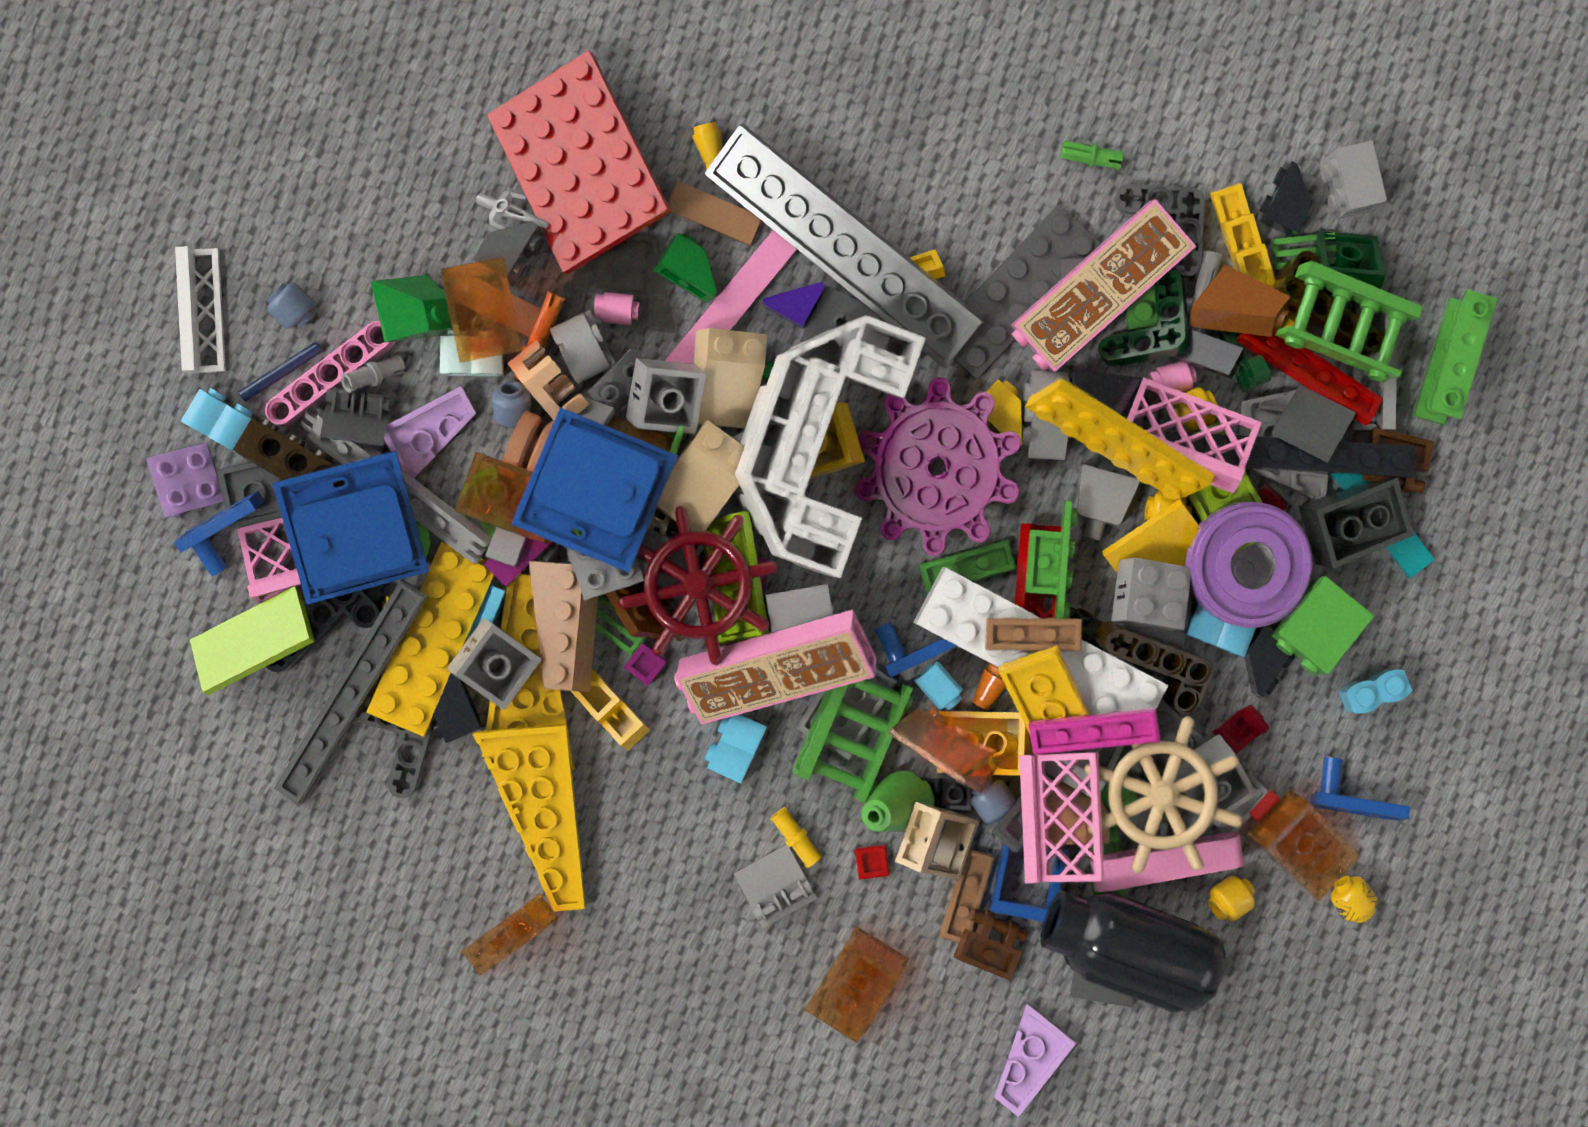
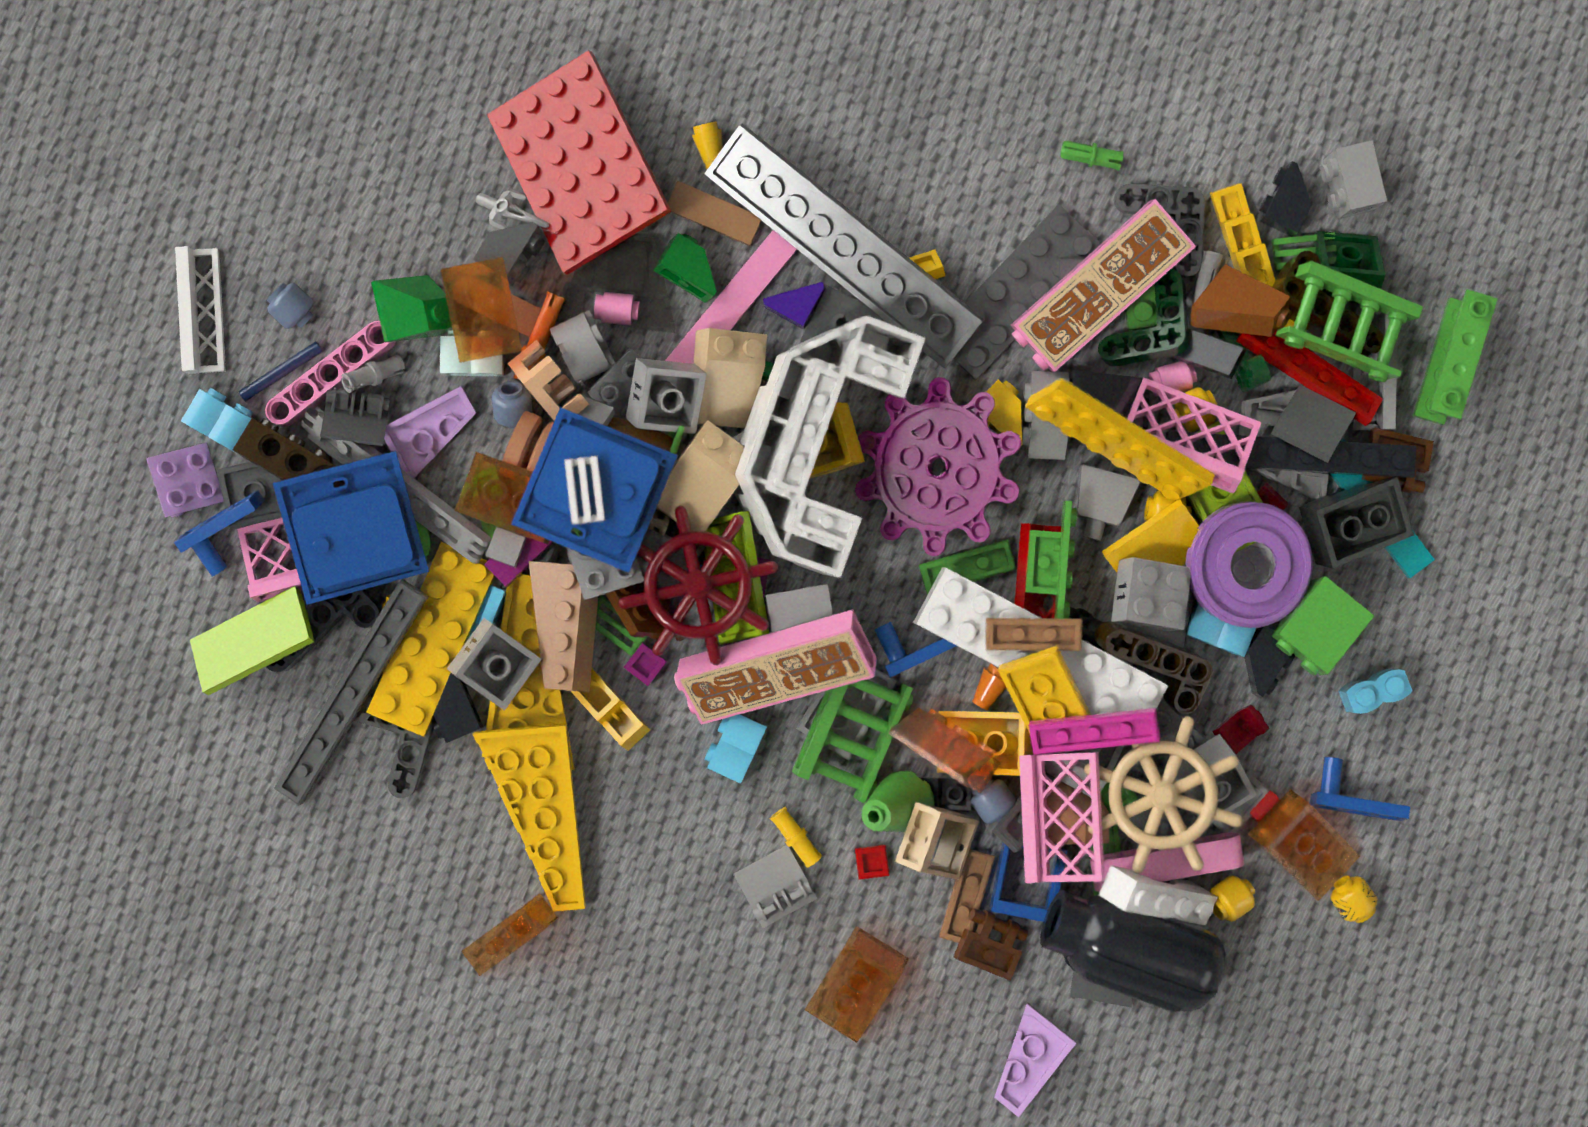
medium azure brick [913,661,963,710] -> none
none -> white tile [565,456,605,524]
none -> white arch [1099,866,1217,925]

